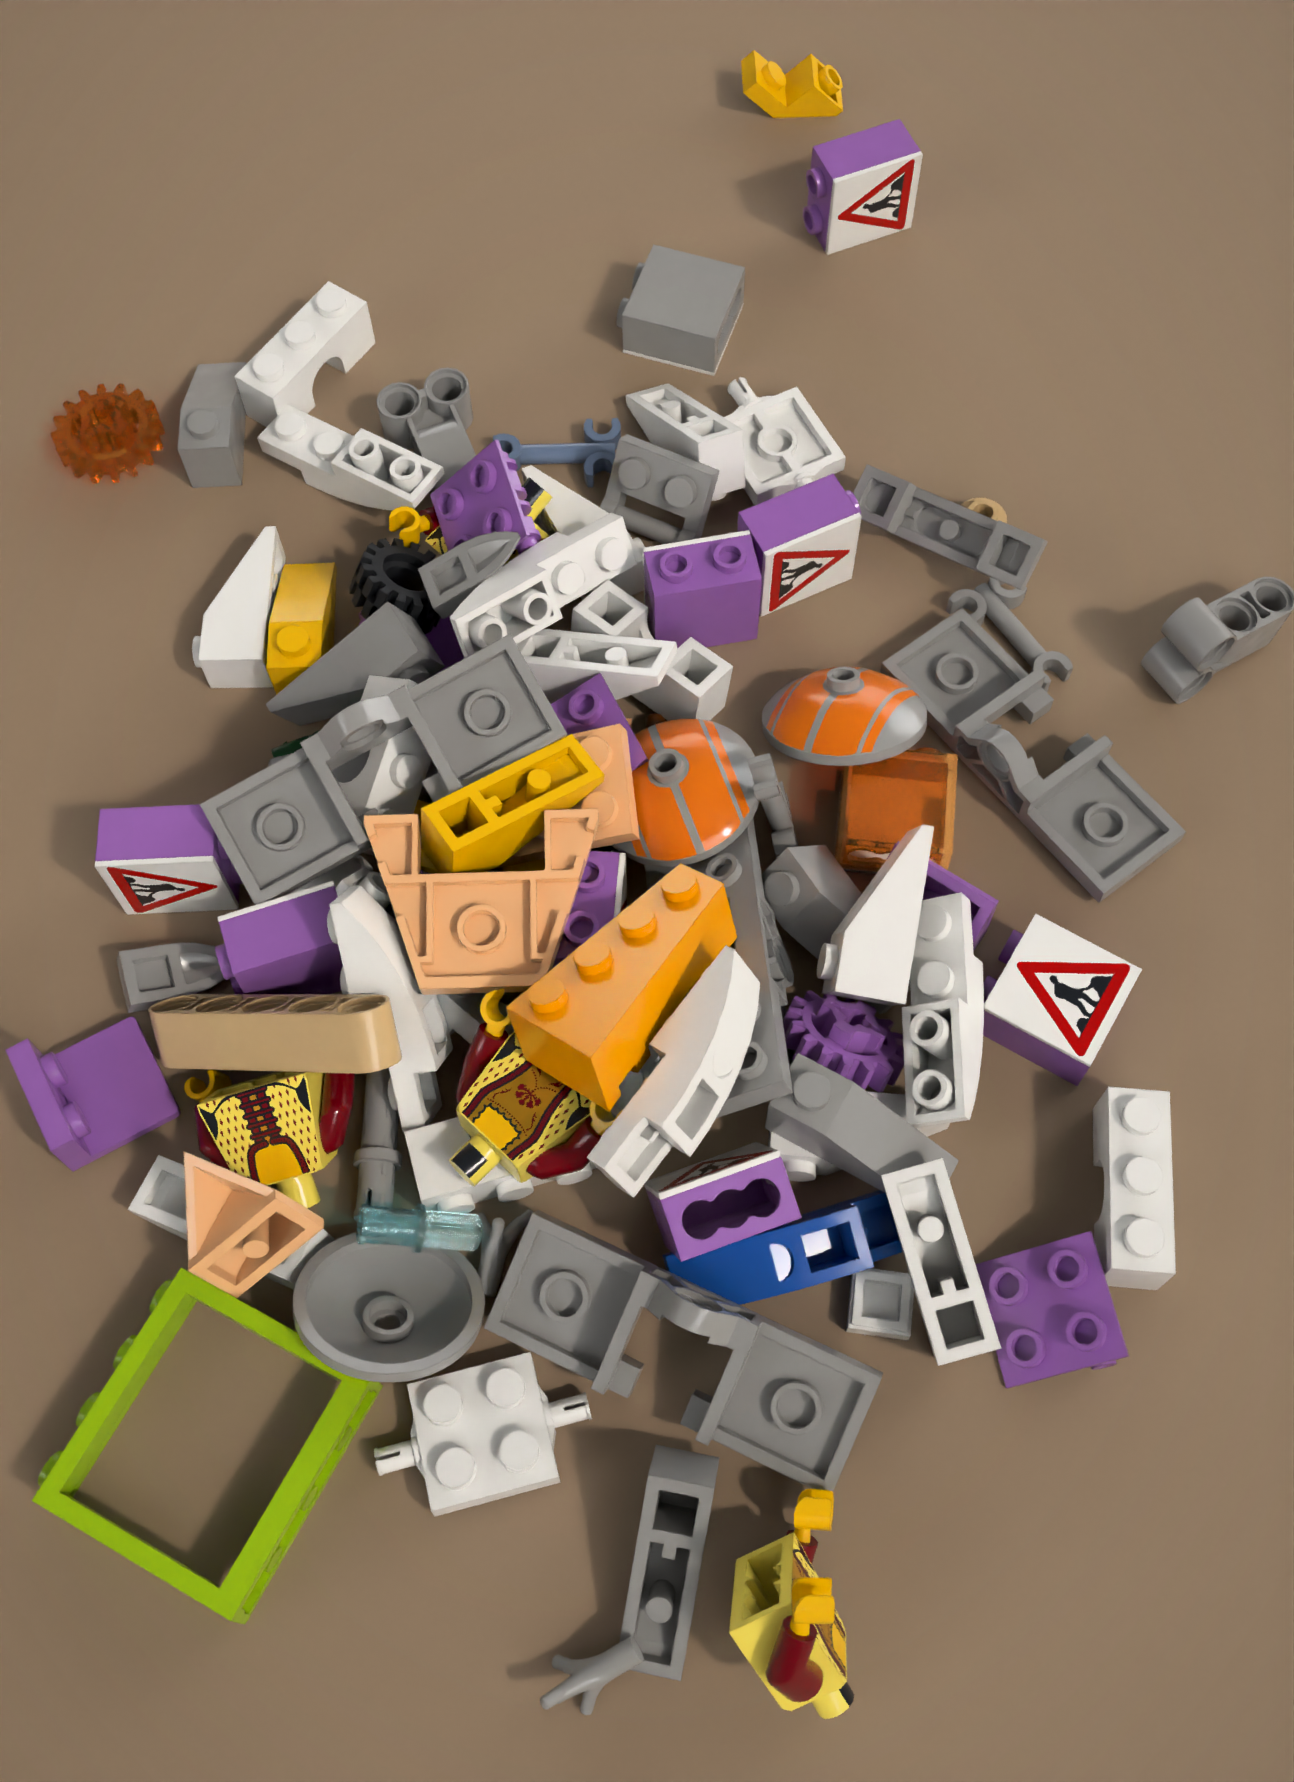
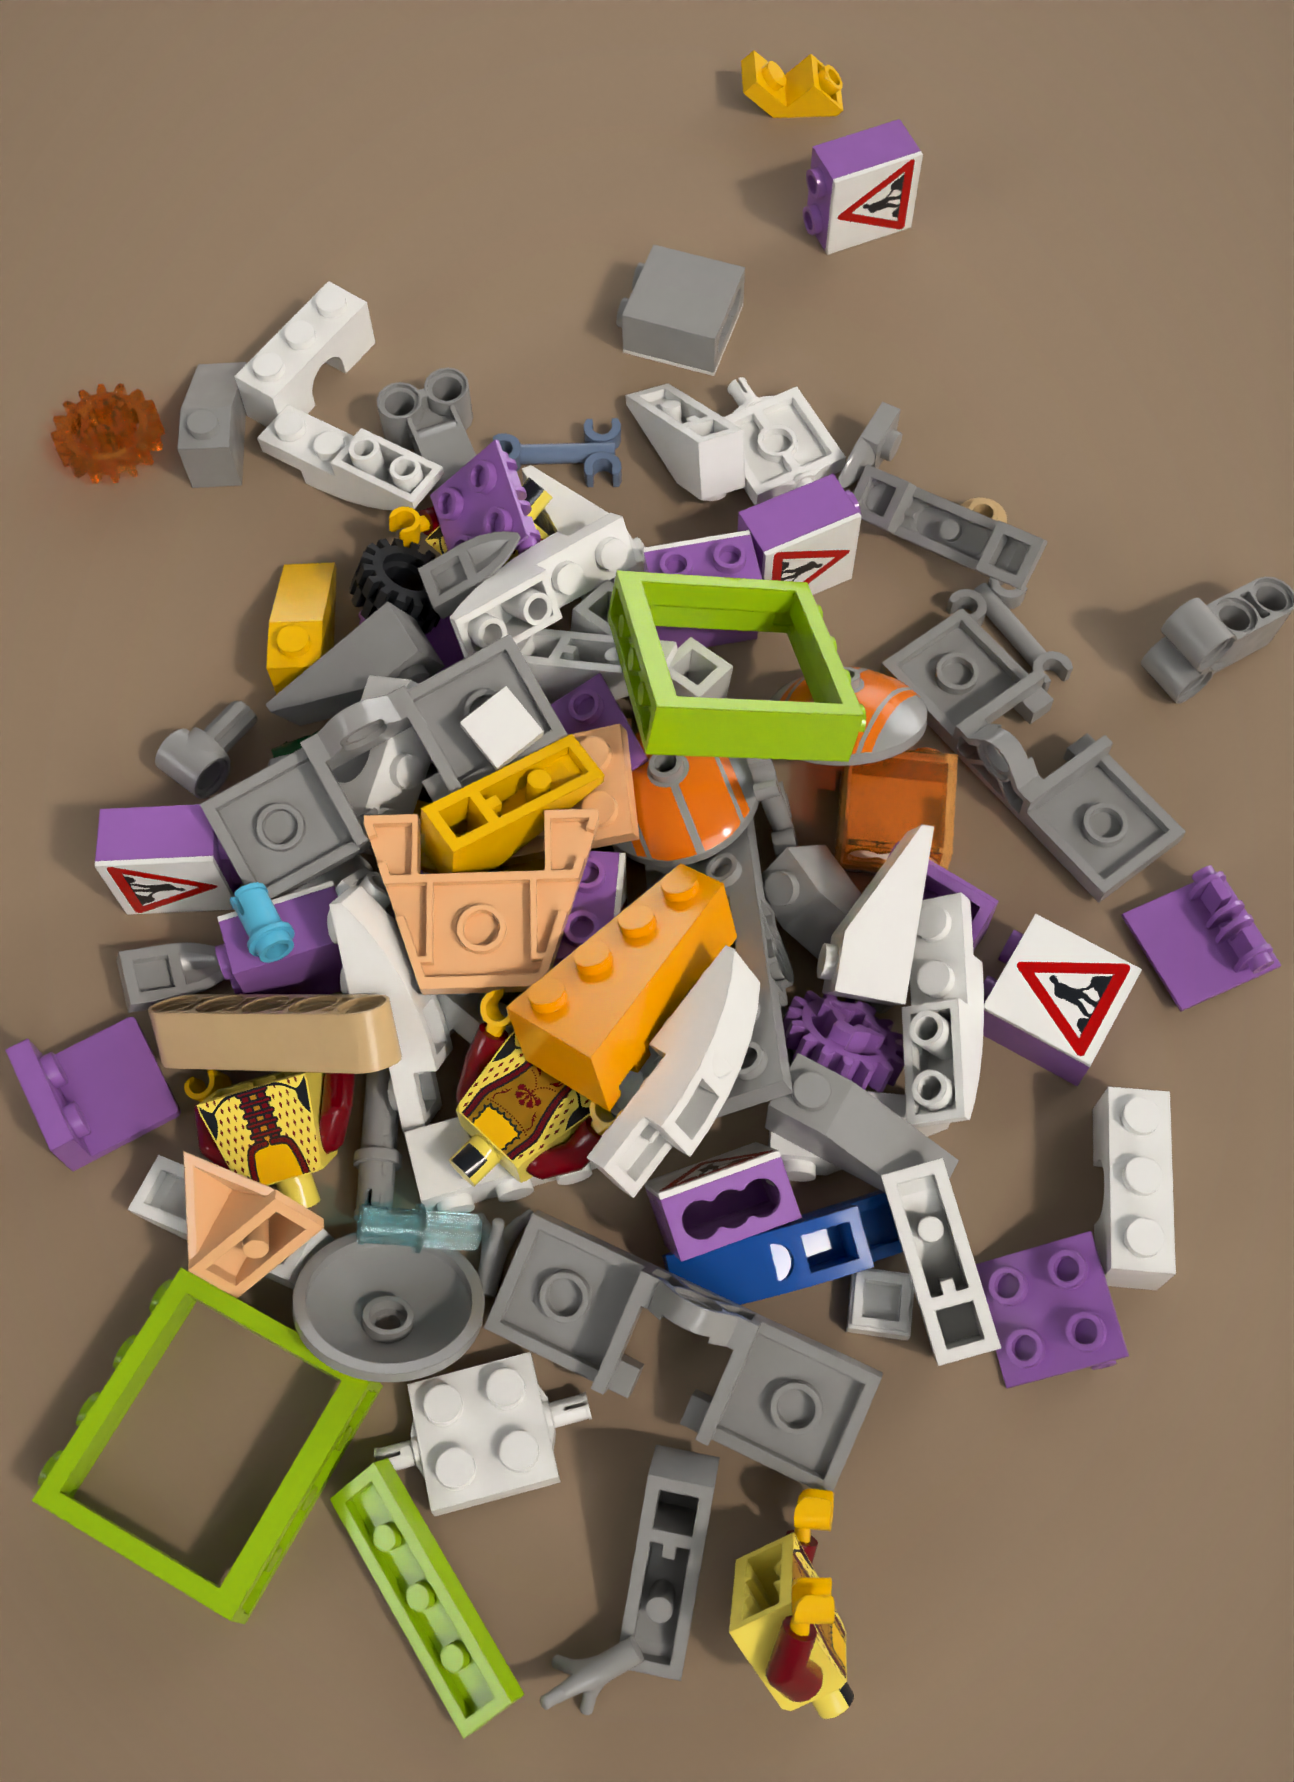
white slope [192,526,286,688] -> none
light grey plate [600,434,720,544] -> none
none -> light grey axle [155,701,257,799]
none -> medium azure pin [229,882,295,963]
none -> lime plate [330,1458,525,1739]
none -> white tile [460,686,544,771]
none -> lime window [607,570,866,762]
none -> light grey plate [838,402,903,489]
none -> medium lavender hinge [1121,865,1281,1012]

